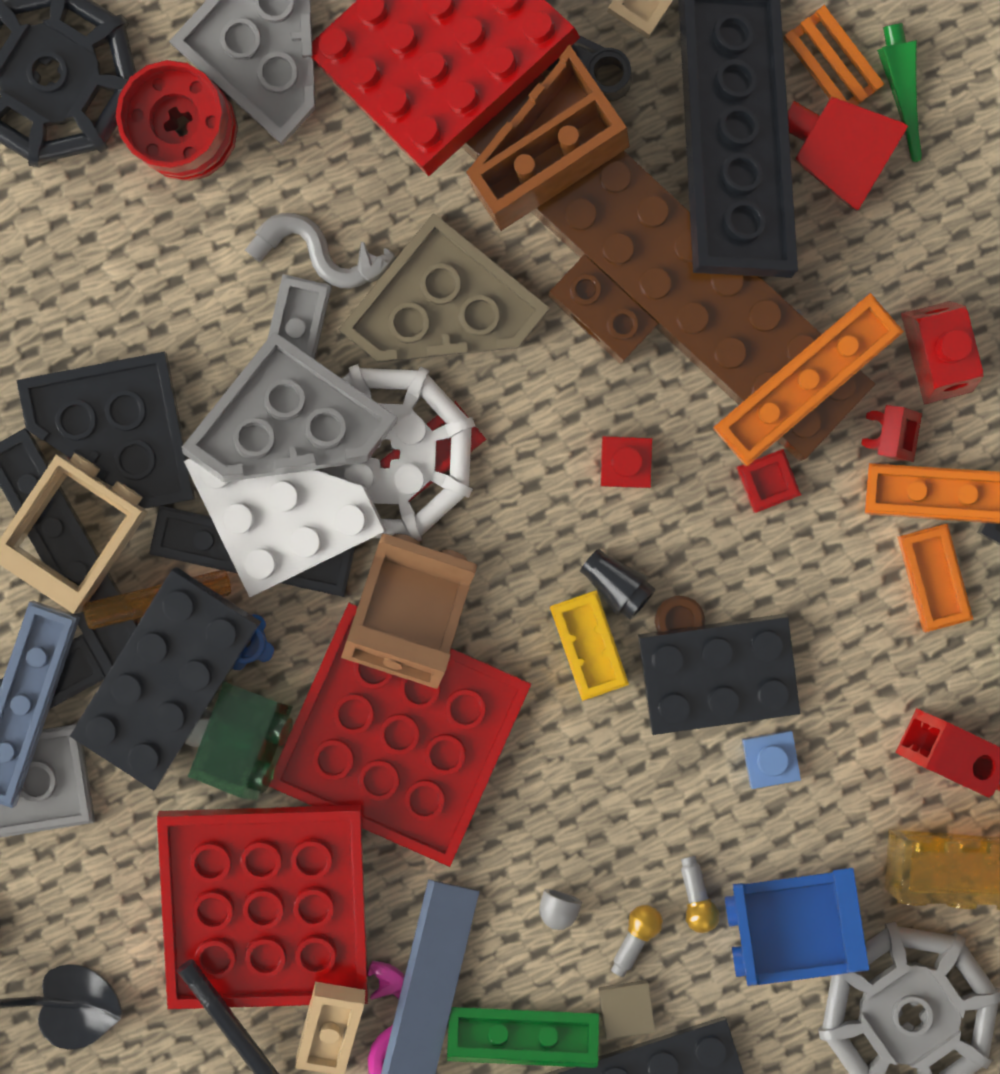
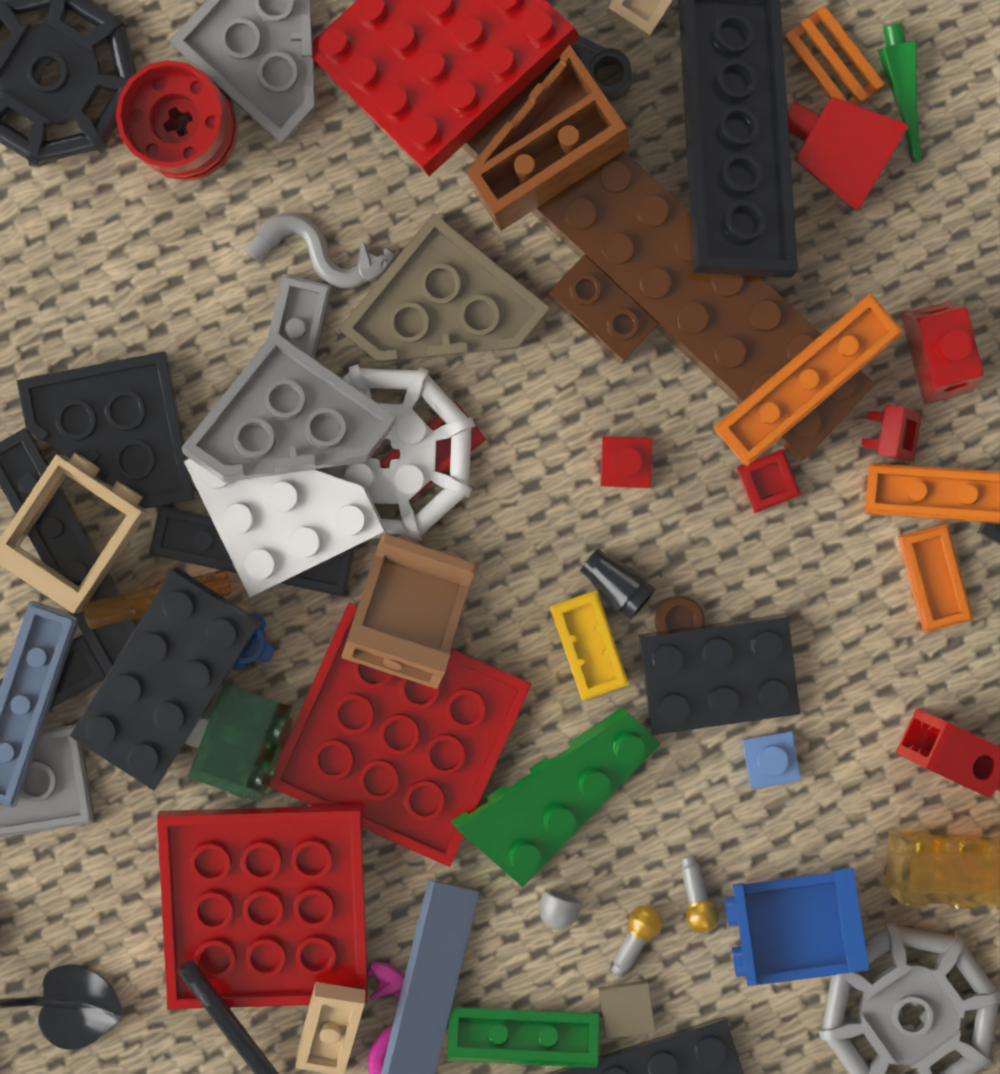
none -> green wing [451,707,661,887]

